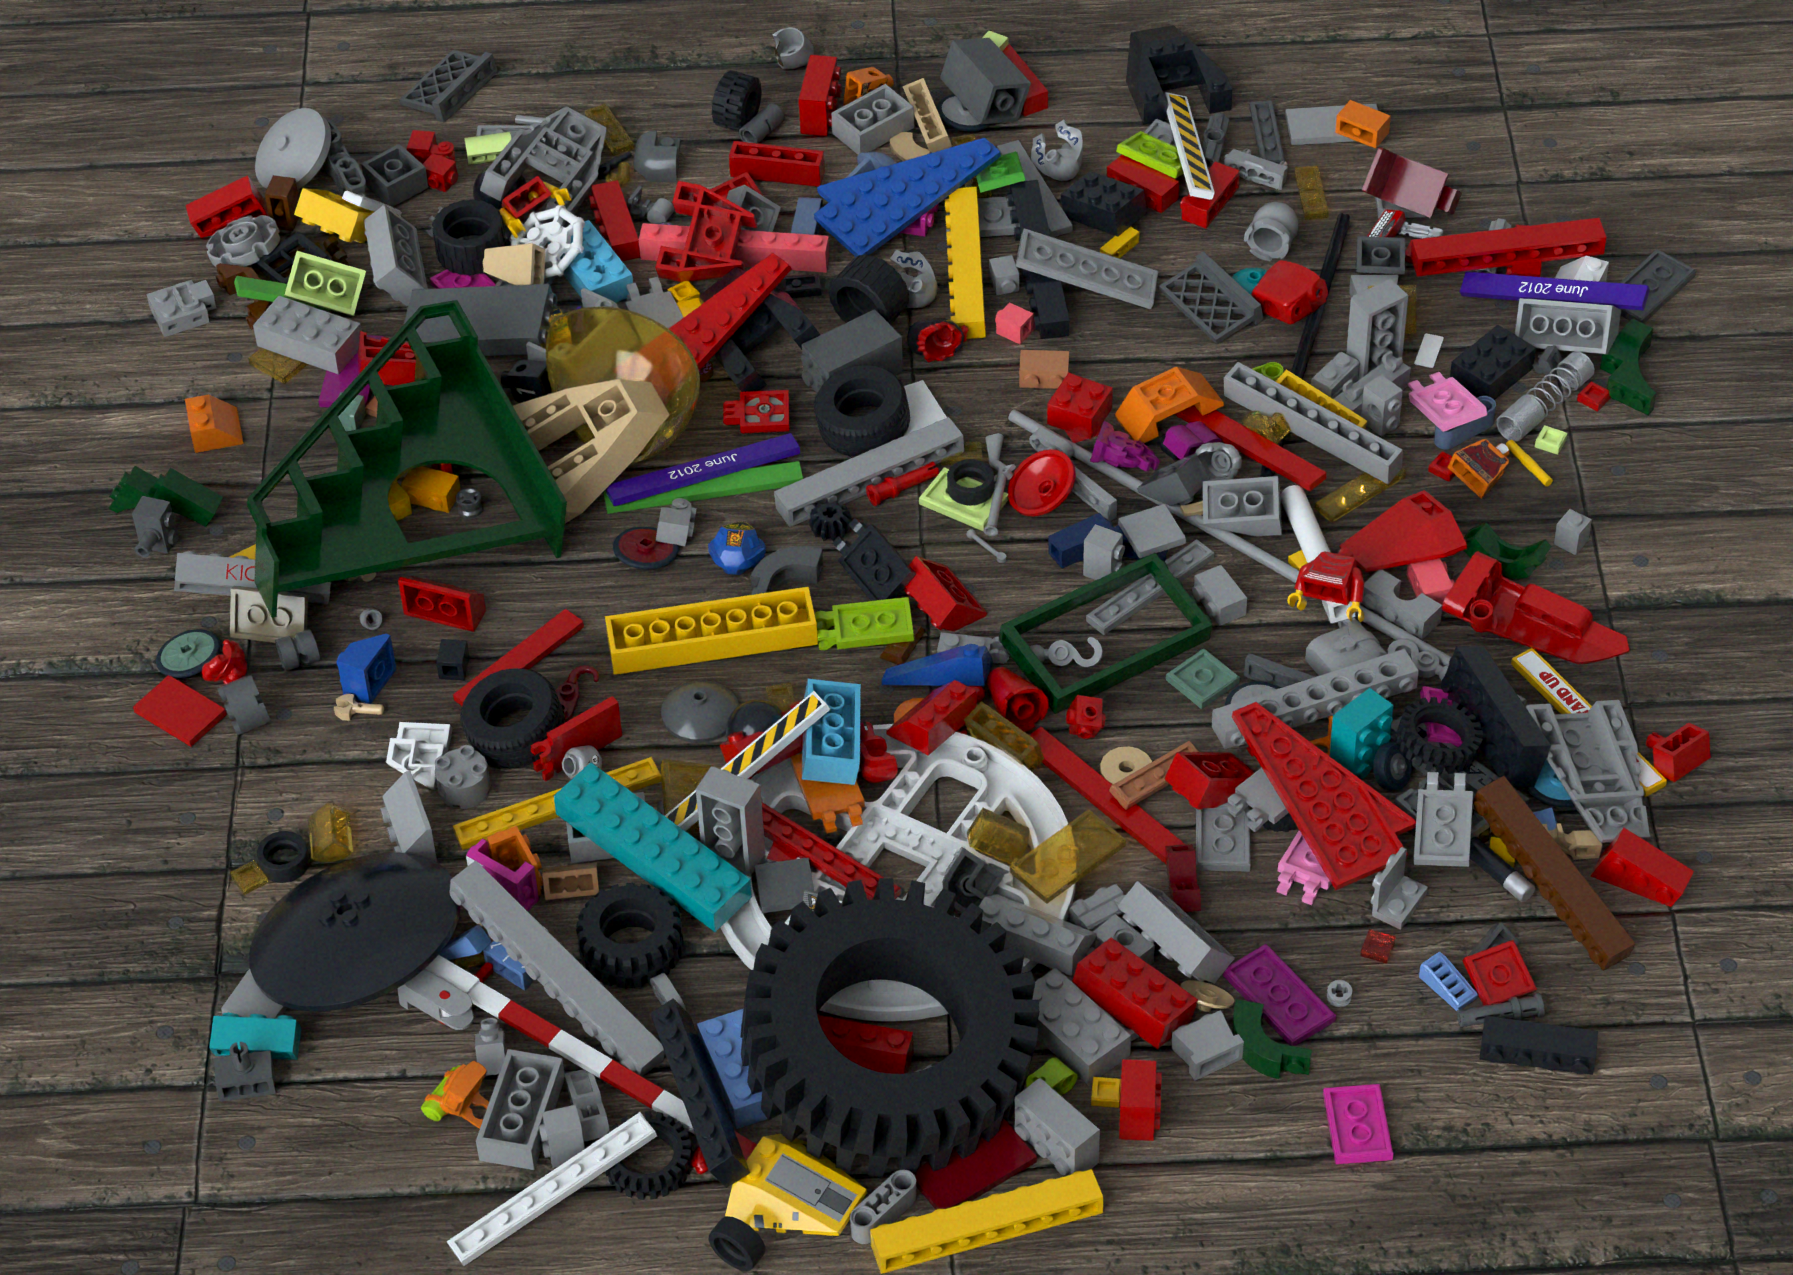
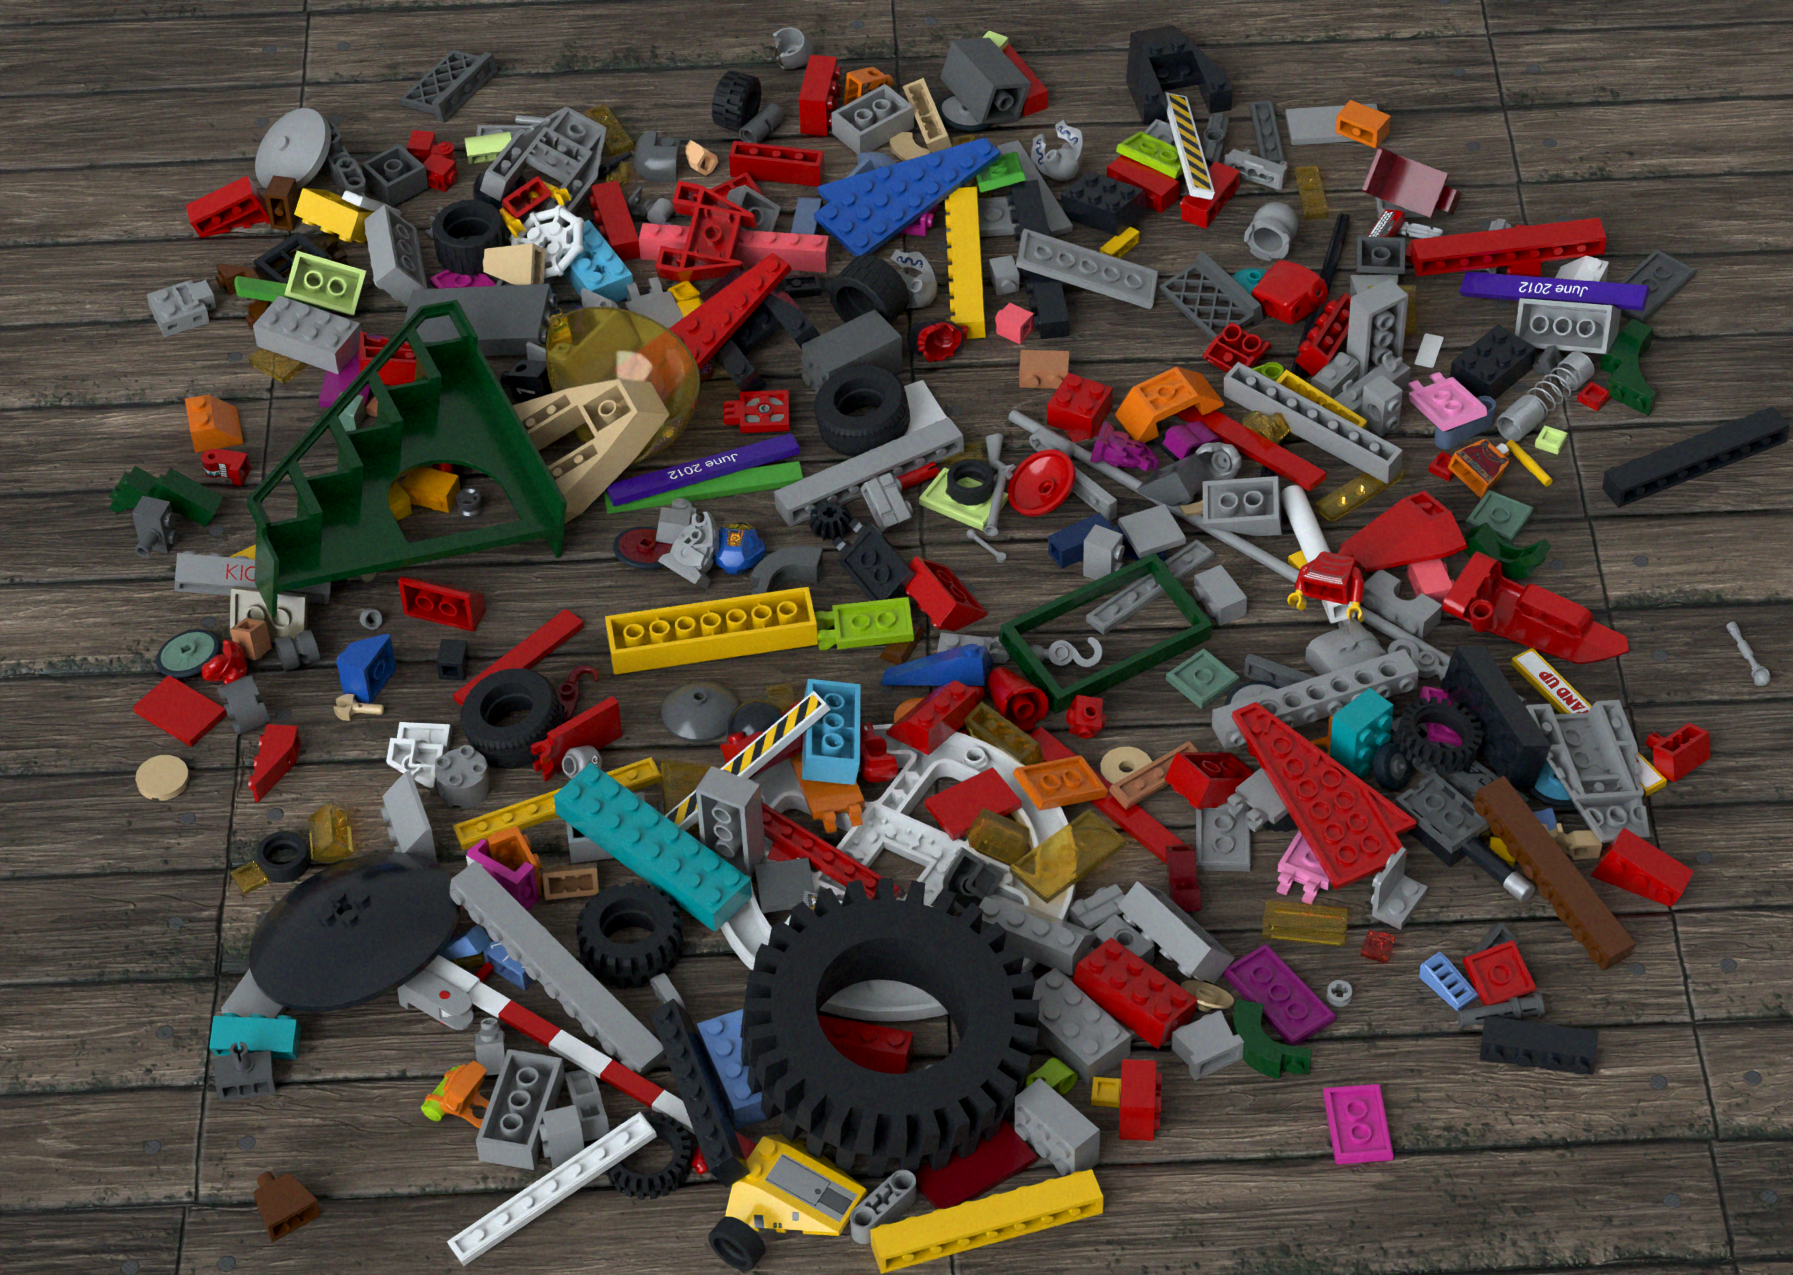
light grey piece [206,215,280,267] -> none
light grey tile [1414,772,1473,867] -> none
light grey brick [1554,509,1592,555] -> none
none -> tan tile [135,755,189,801]
none -> red leg [201,449,251,486]
none -> nougat brick [230,618,272,661]
none -> red slope [249,724,301,802]
none -> reddish brown torso [253,1171,320,1243]
none -> light grey piece [658,511,719,590]
none -> light nougat rock [685,140,718,176]
none -> light grey brick [860,473,913,534]
none -> red tile [925,767,1022,841]
none -> orange tile [1013,755,1108,811]
none -> red slope [1202,322,1272,373]
none -> clear yellow piece [1262,900,1348,946]
none -> red brick [1295,292,1351,376]
none -> sand green tile [1465,489,1534,545]
none -> black brick [1602,406,1790,508]
none -> light grey piece [1726,622,1771,686]

